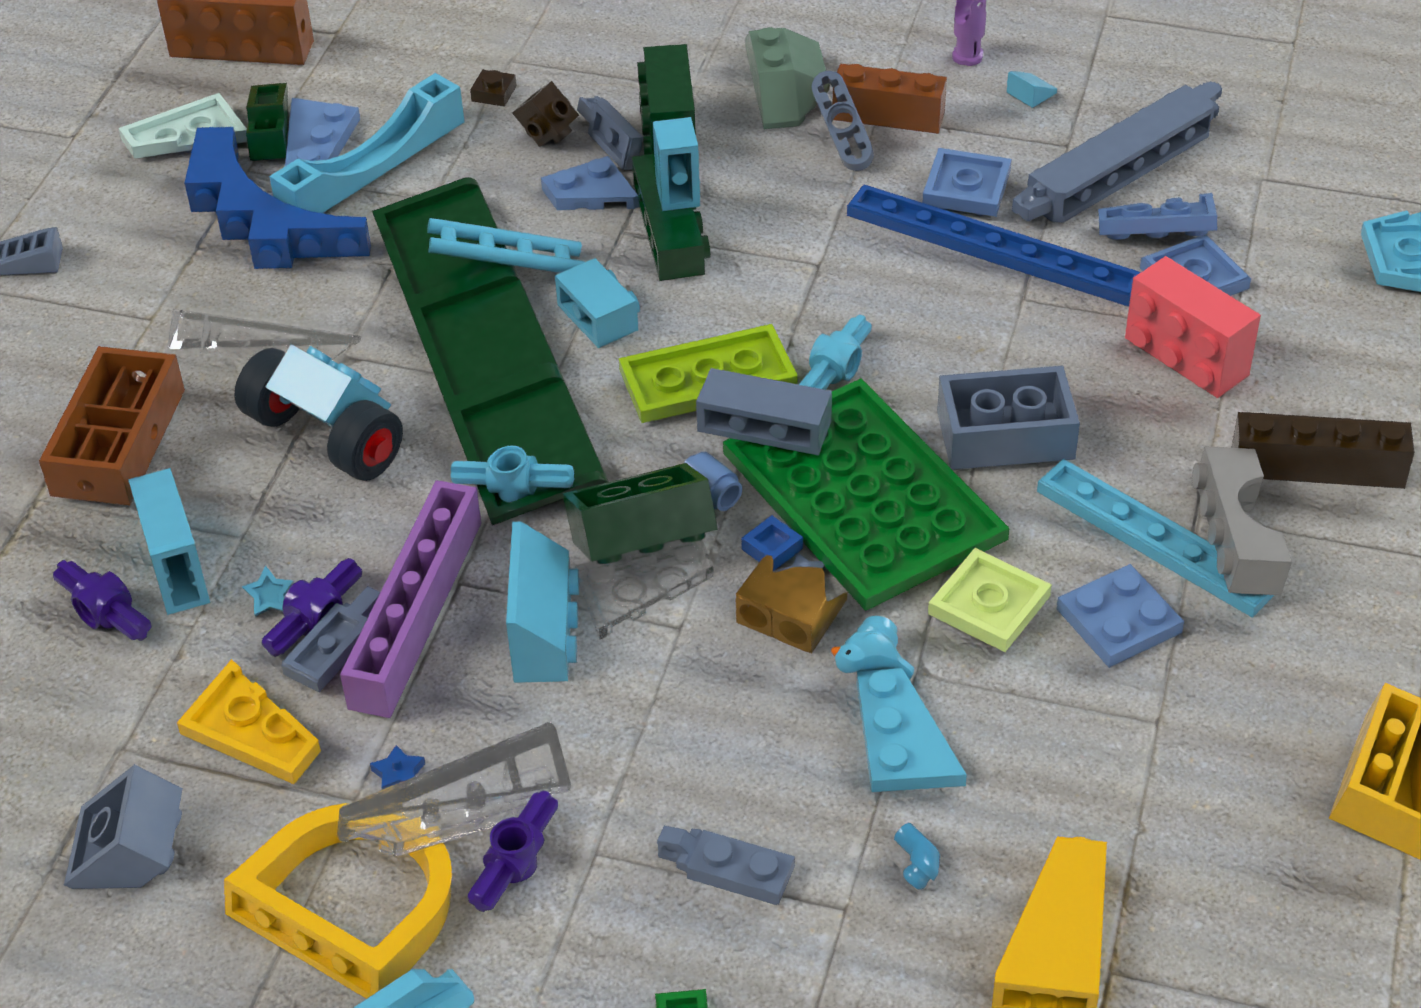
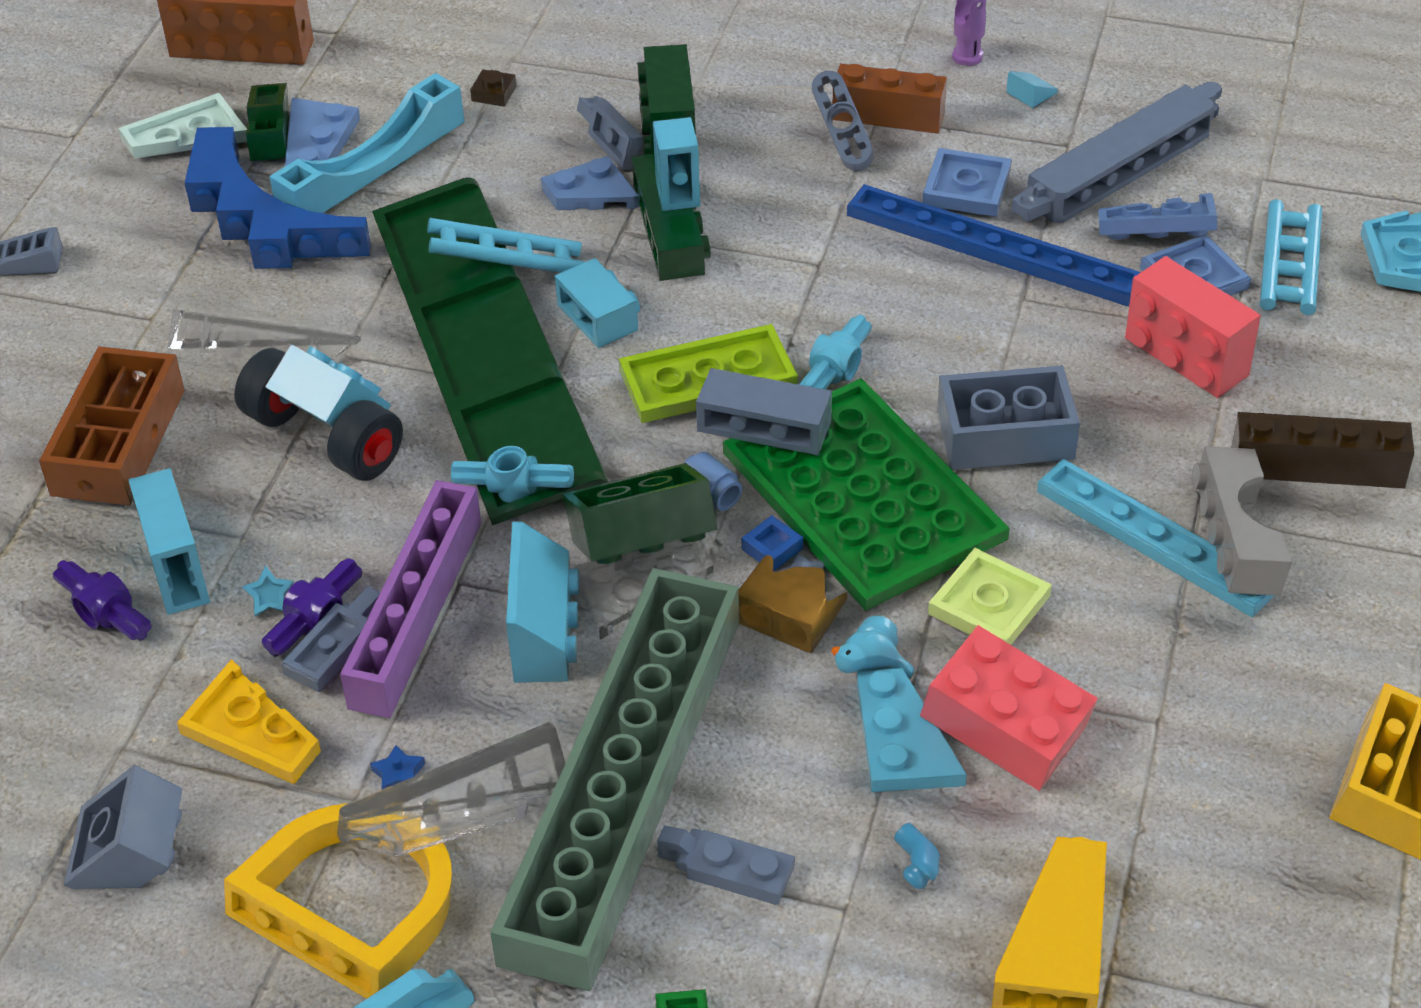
dark purple axle [468,790,558,912] -> none
dark brown brick [512,81,579,147] -> none
sand green wedge [745,27,830,130] -> none
medium blue plate [1056,564,1184,668] -> none
none -> sand green brick [490,568,739,991]
none -> coral brick [920,625,1098,791]
none -> medium azure bar [1260,199,1322,315]

